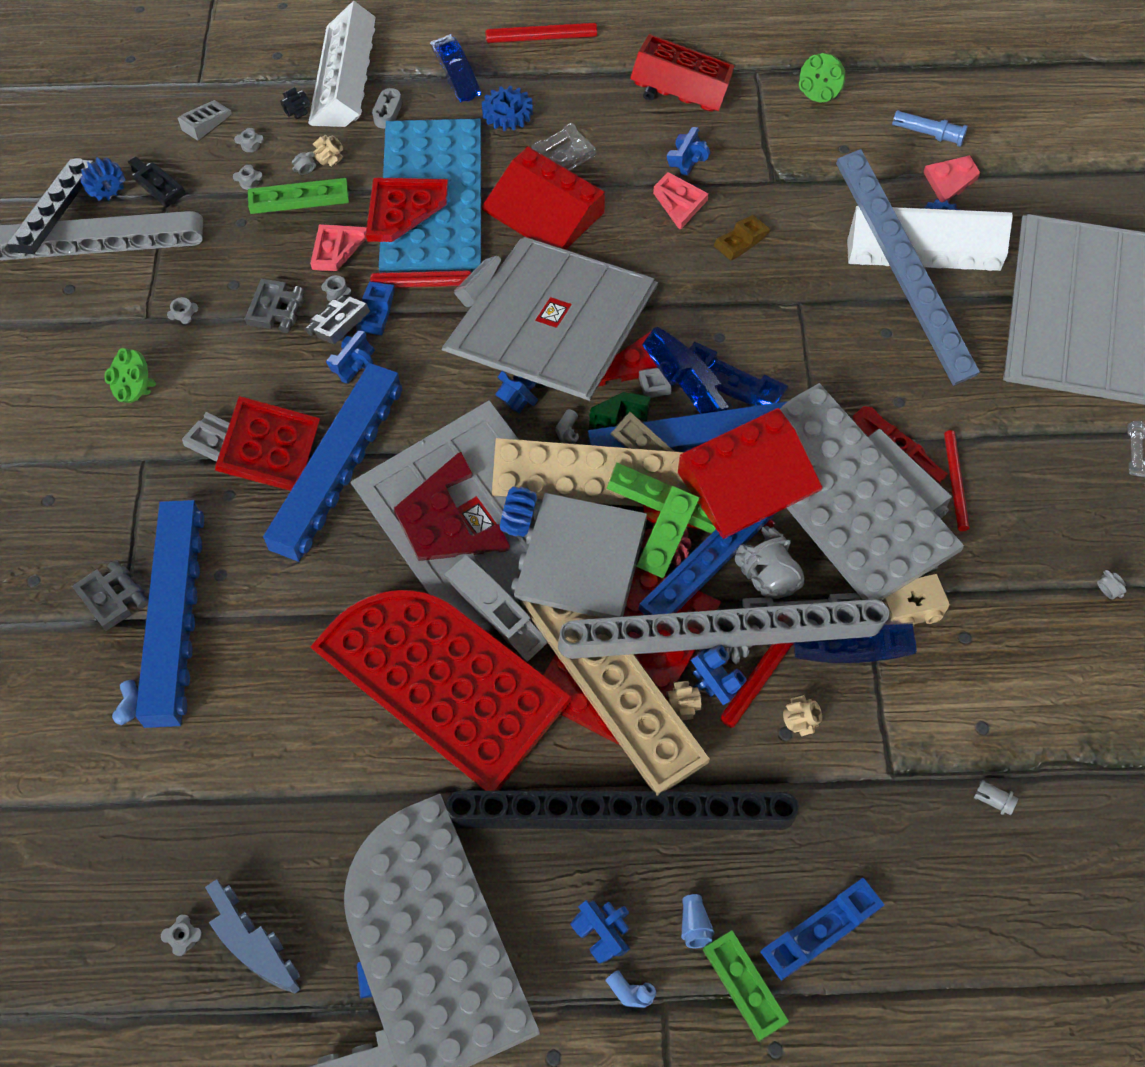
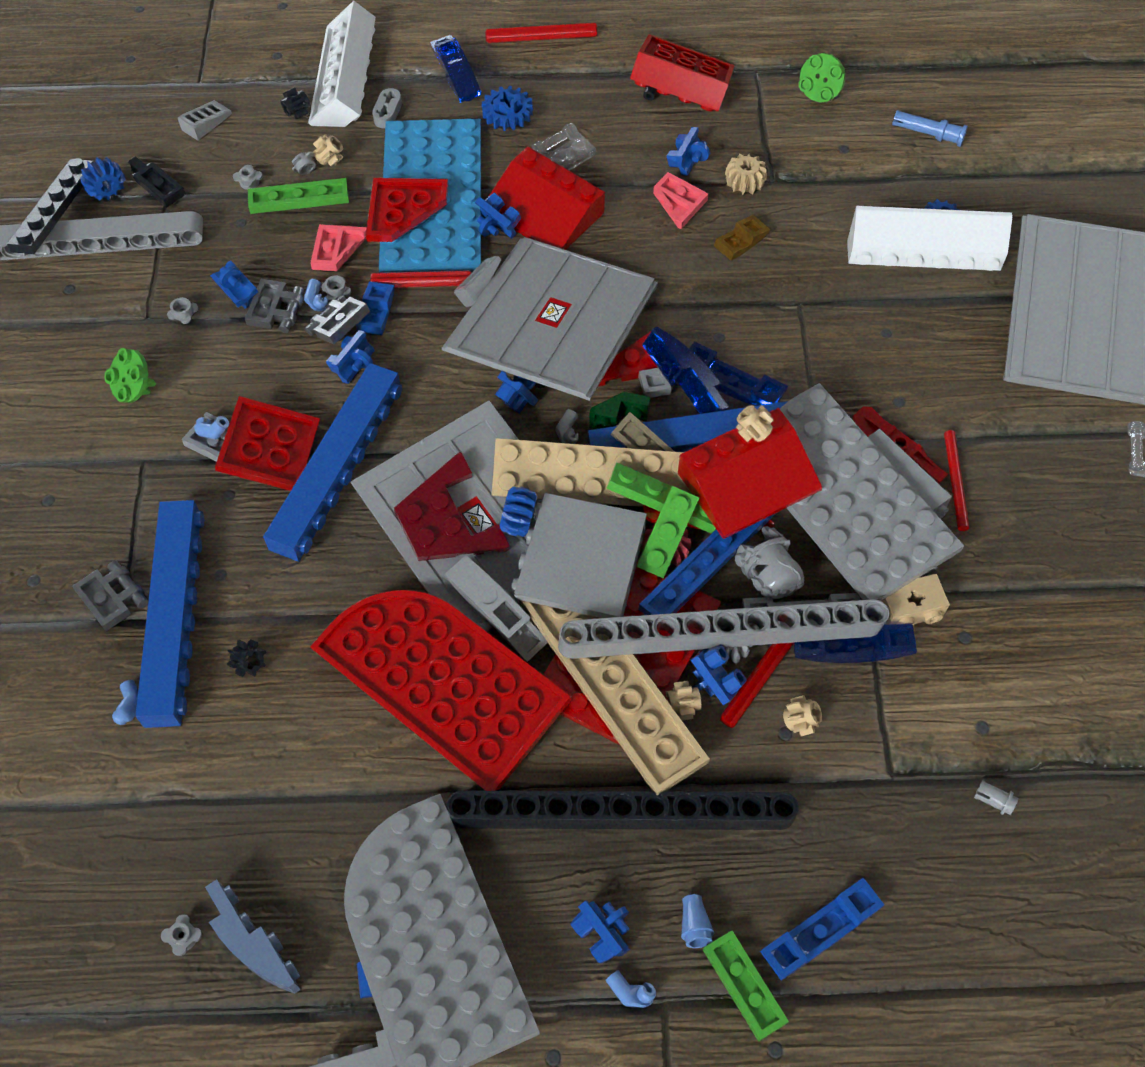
light grey plate [234,128,264,152] -> none
sand blue plate [836,149,980,386] -> none
coral wing [923,155,980,203] -> none
light grey plate [1097,570,1127,600] -> none
none -> medium blue arm [194,416,229,440]
none -> blue hips [210,260,258,309]
none -> black gear [227,639,267,677]
none -> medium blue arm [304,279,328,312]
none -> blue hips [475,193,521,239]
none -> tan gear [725,153,767,195]
none -> tan gear [736,405,774,442]

